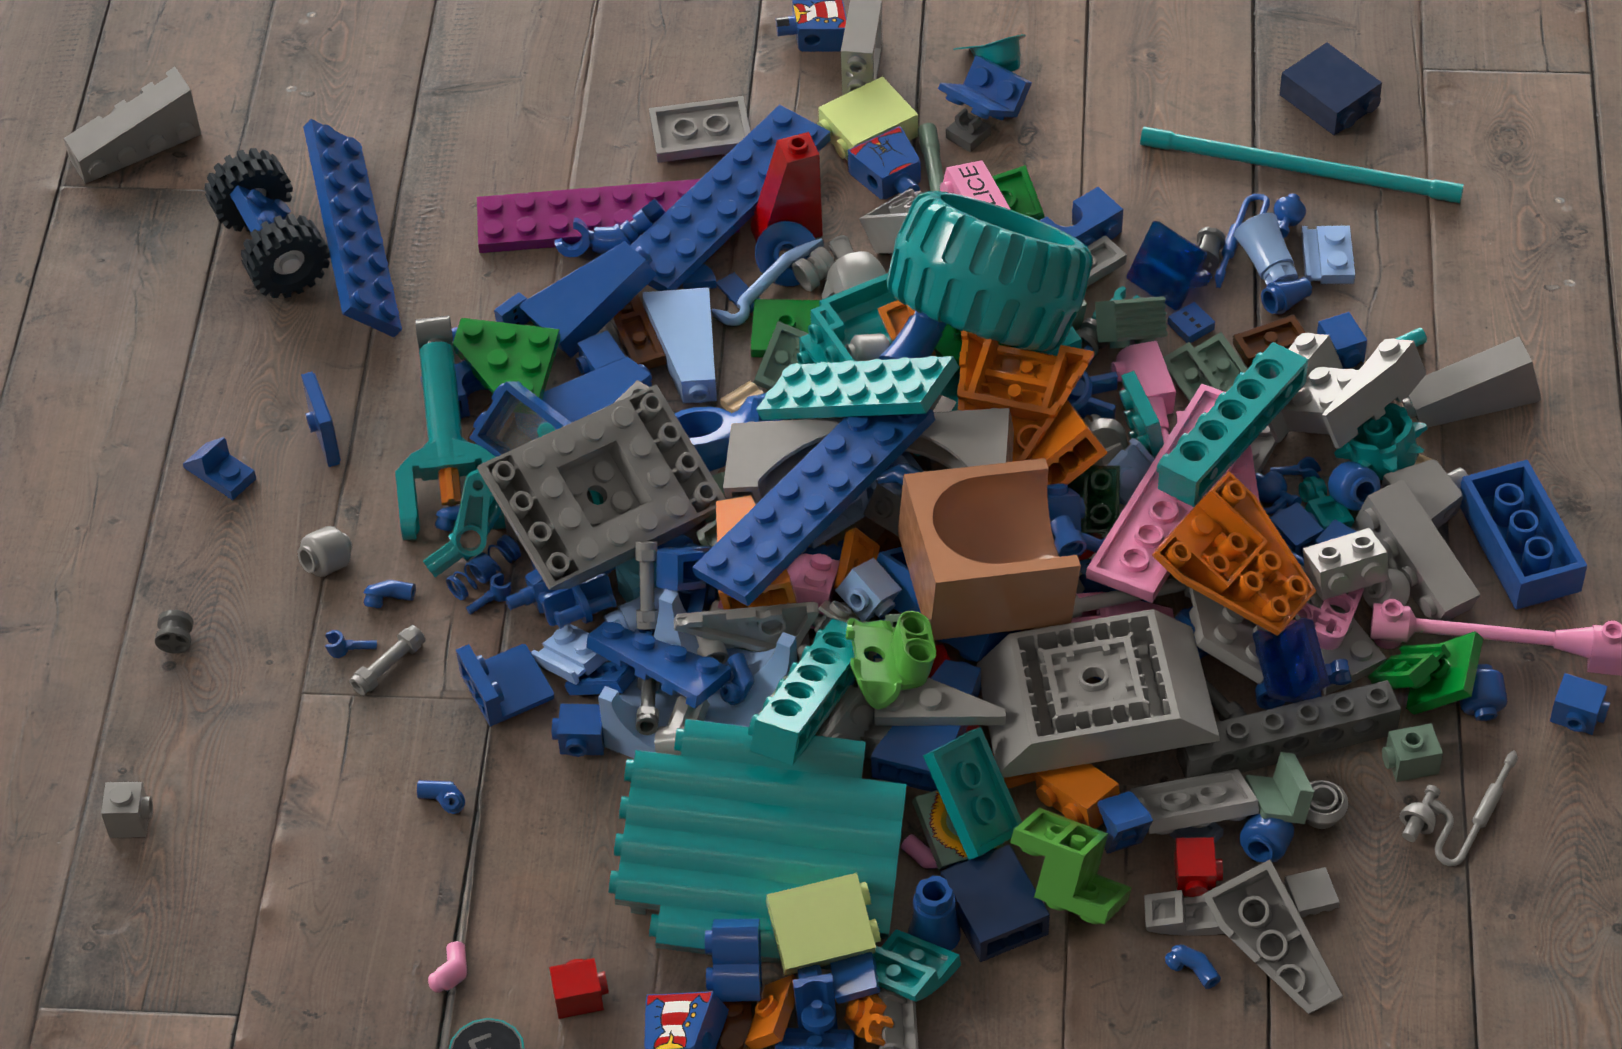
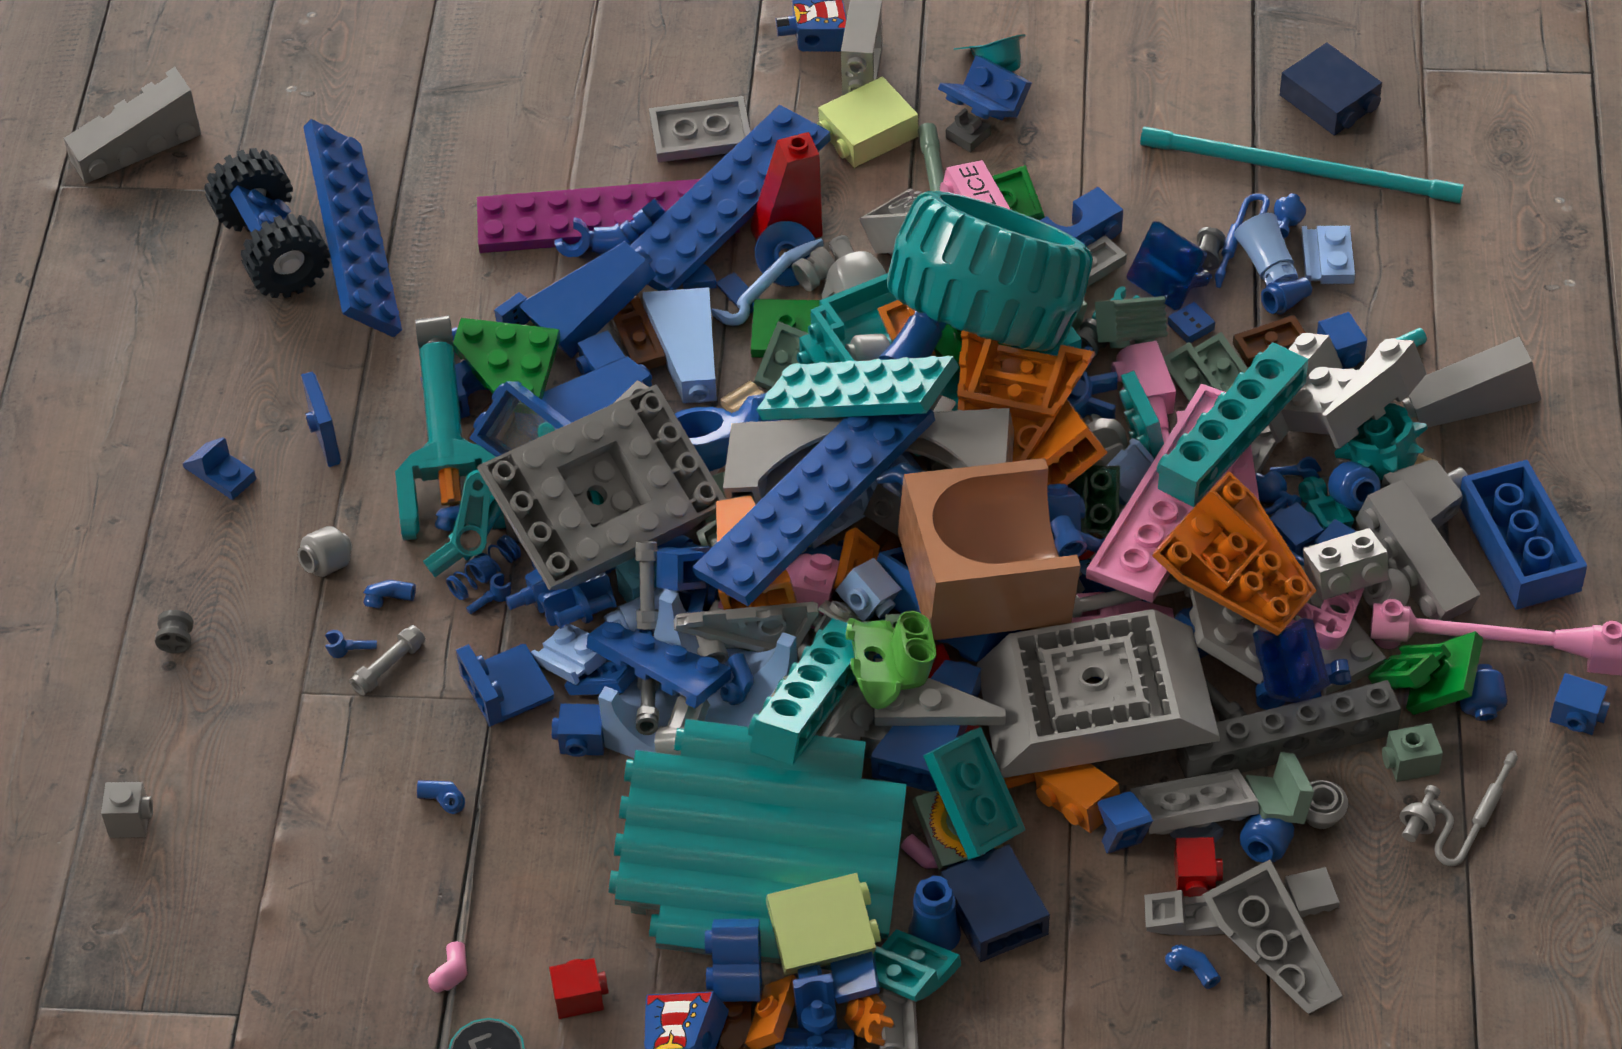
blue torso [848,126,921,200] -> none
bright green bracket [1010,808,1132,925] -> none

